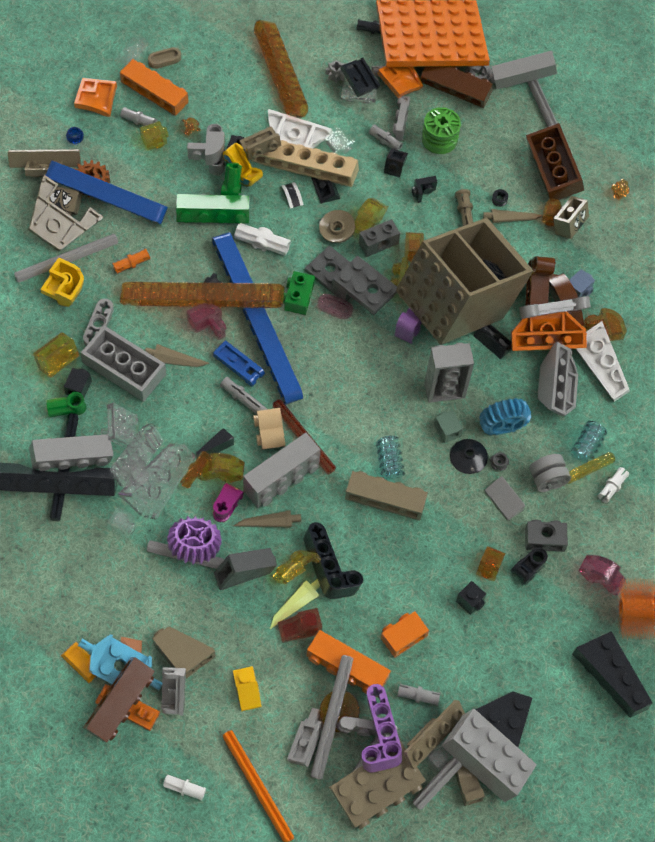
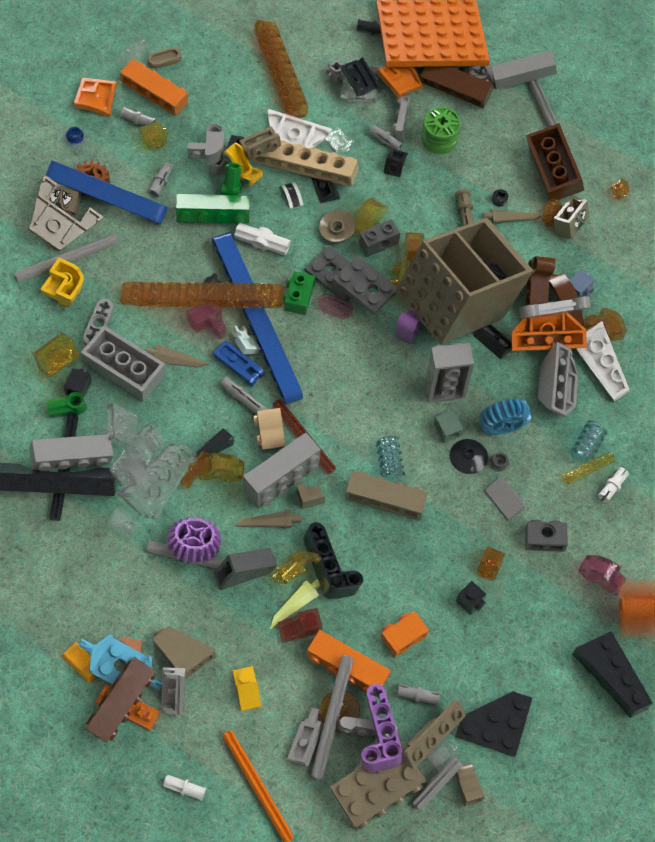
dark tan bracket [8,149,81,177] -> none
orange pin [112,248,151,274] -> none
clear orange plant [181,117,201,136] -> none
magenta piece [213,483,244,522] -> none
black bracket [411,176,437,203] -> none
light grey brick [442,708,537,802] -> none
black piece [510,547,548,585] -> none
light grey wheel [529,454,571,492] -> none
none -> light grey pin [148,162,173,197]
none -> light aqua plate [231,326,261,354]
none -> dark tan panel [297,483,325,509]

